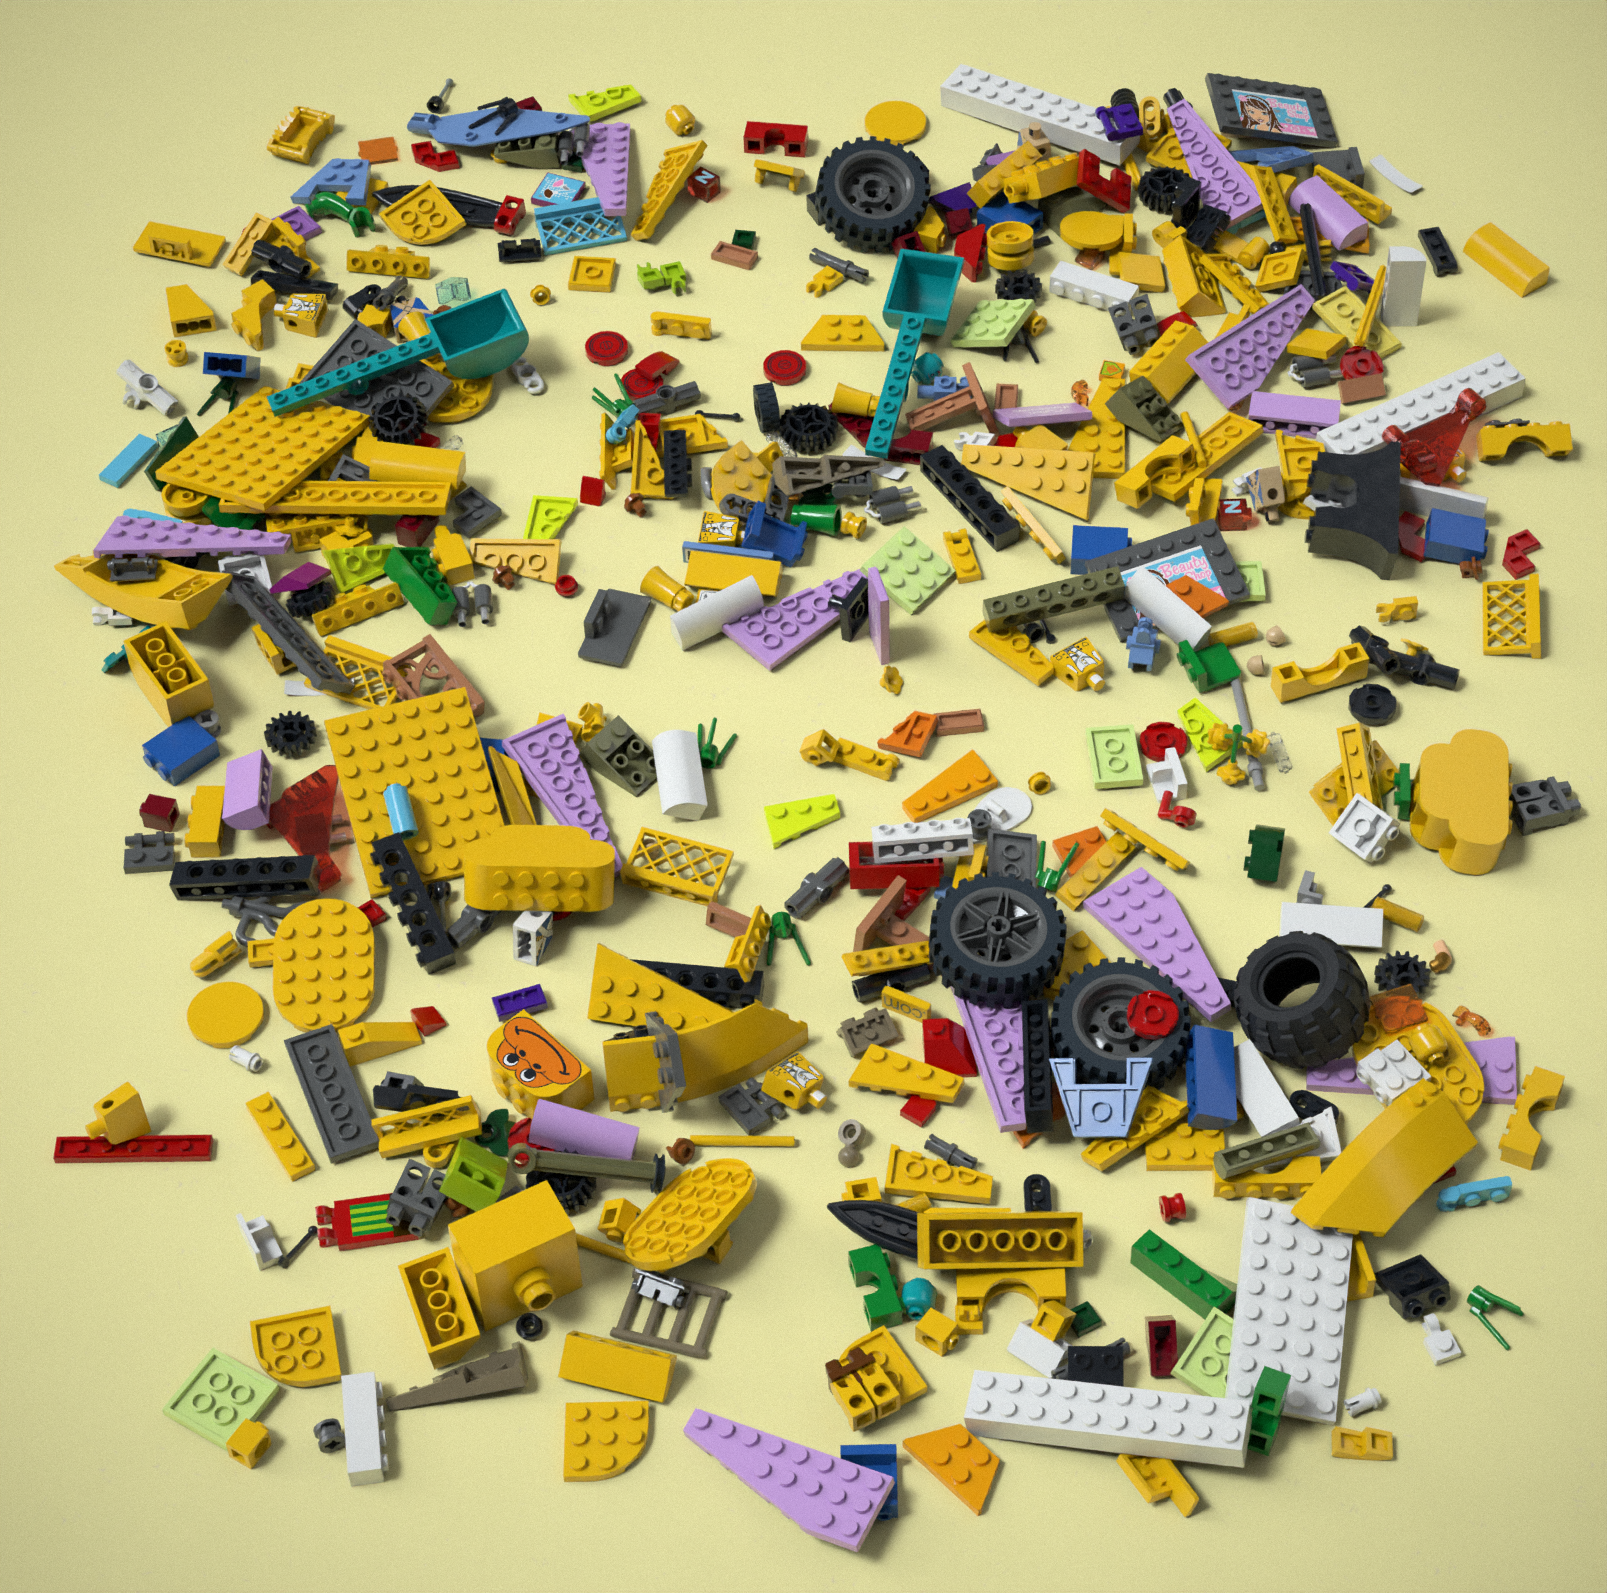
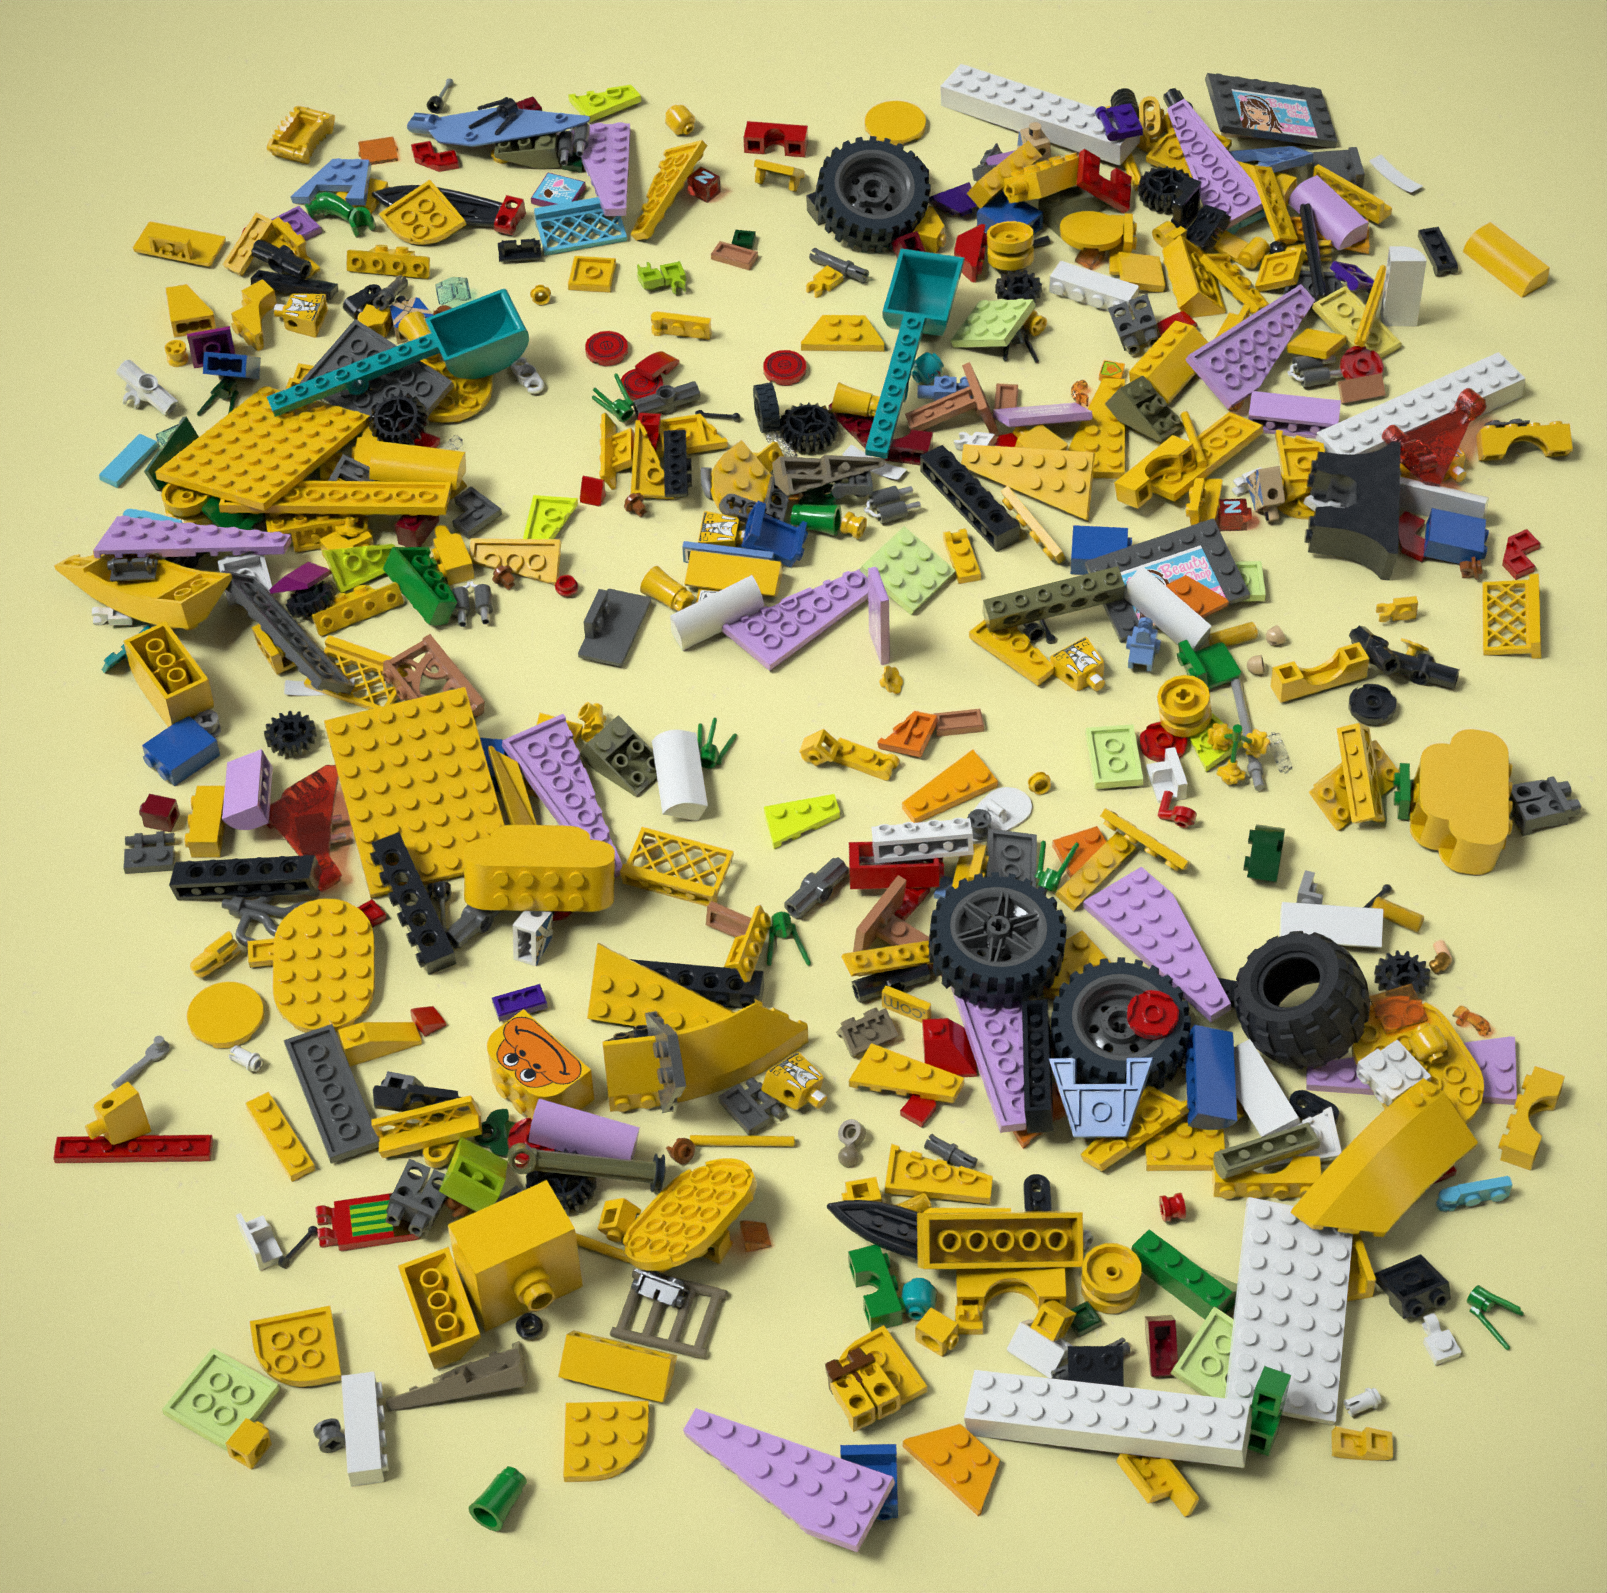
medium azure brick [383,783,419,840] -> none
medium azure plate [606,404,639,444] -> none
black tile [828,577,869,642] -> none
dark red brick [945,208,972,236] -> none
white plate [1329,793,1401,863] -> none
none -> light grey piece [112,1036,170,1089]
none -> magenta slope [187,326,235,369]
none -> green plant [468,1466,527,1531]
none -> clear orange slope [739,1220,772,1252]
none -> yellow wheel [1081,1243,1142,1314]
none -> yellow wheel [1157,675,1212,737]

